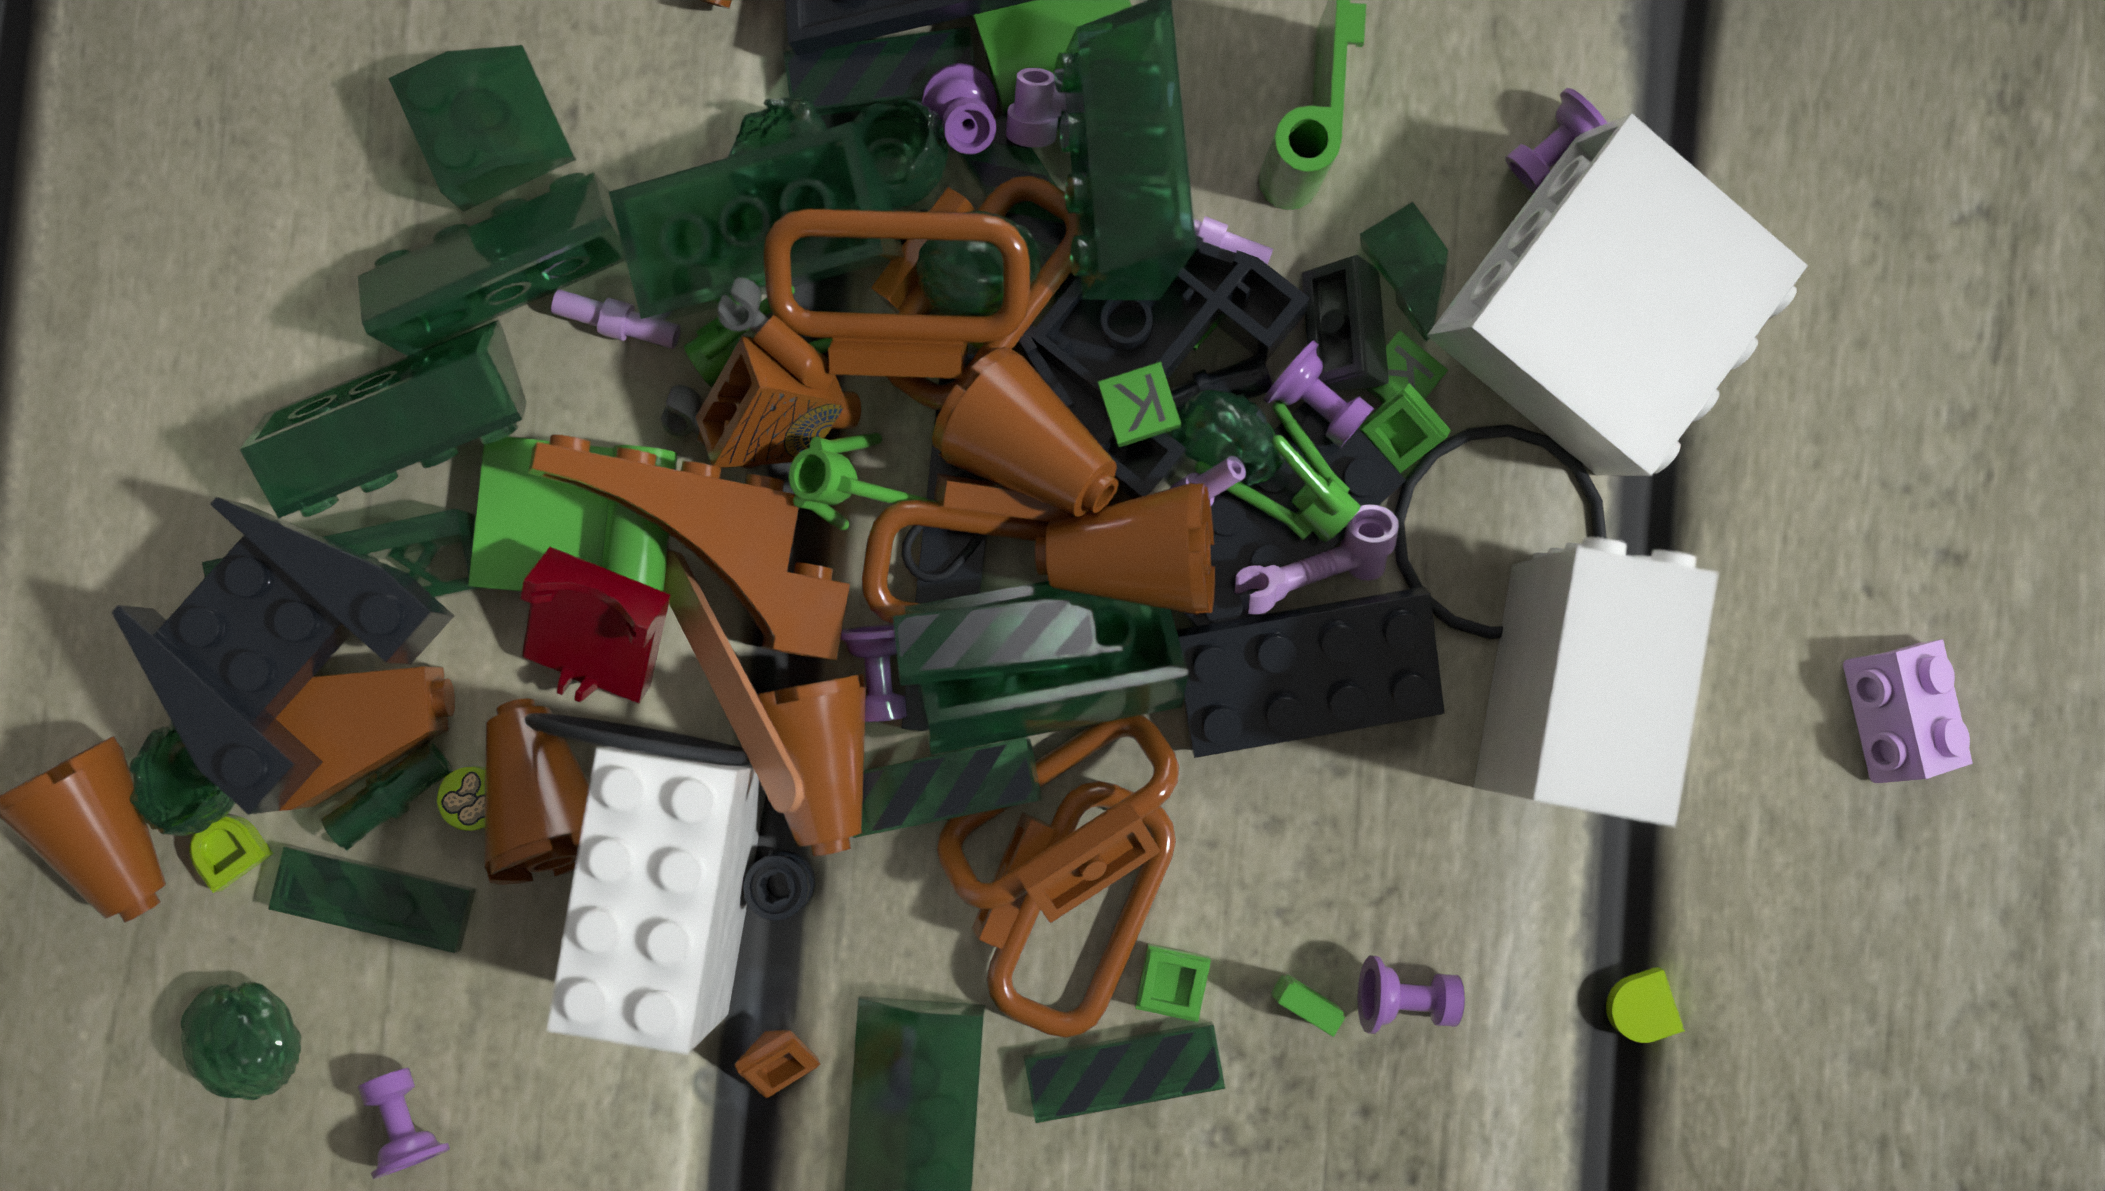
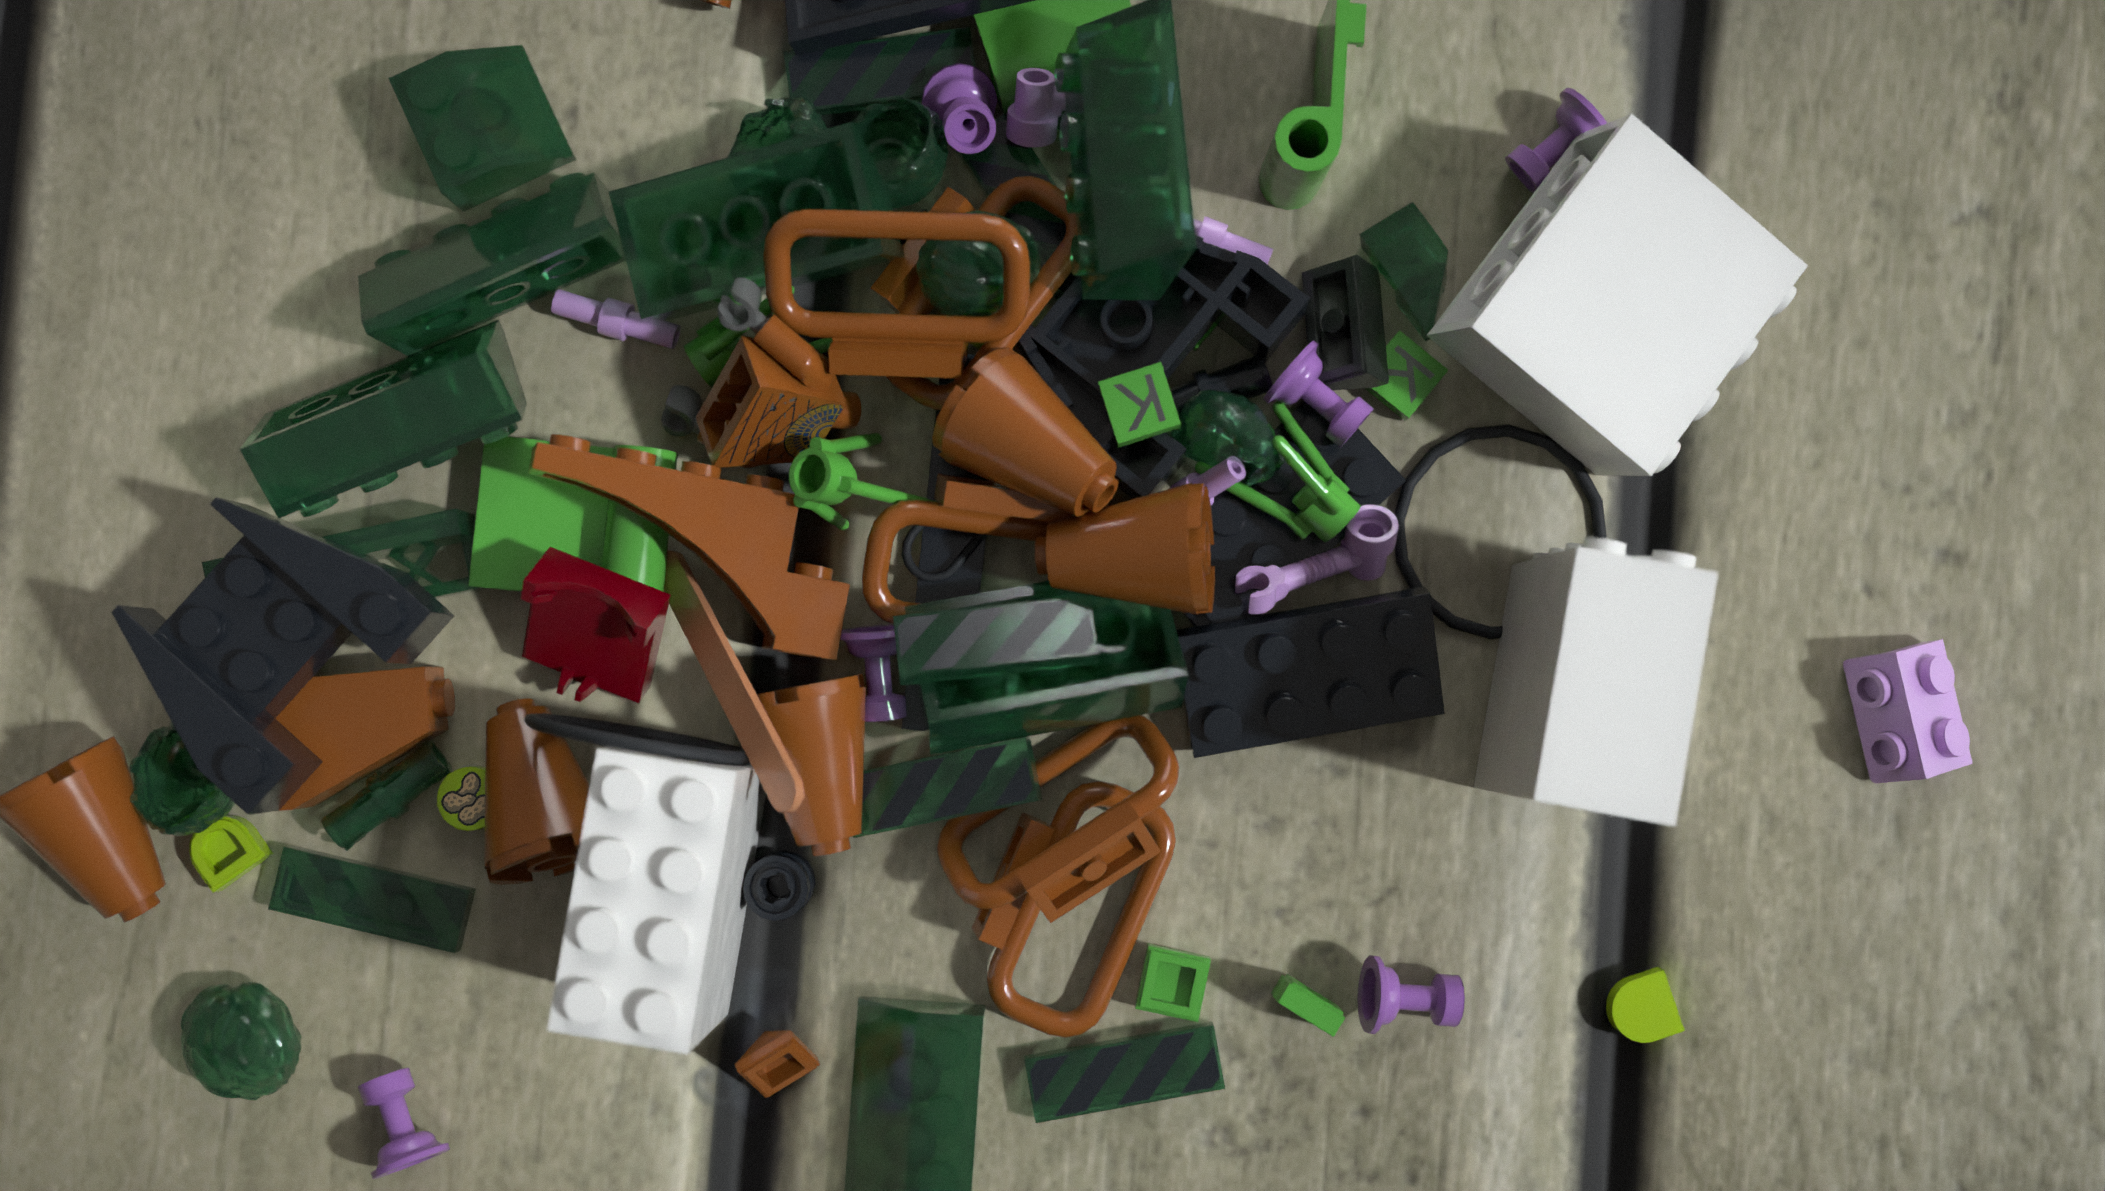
bright green tile [1359,383,1451,473] -> none

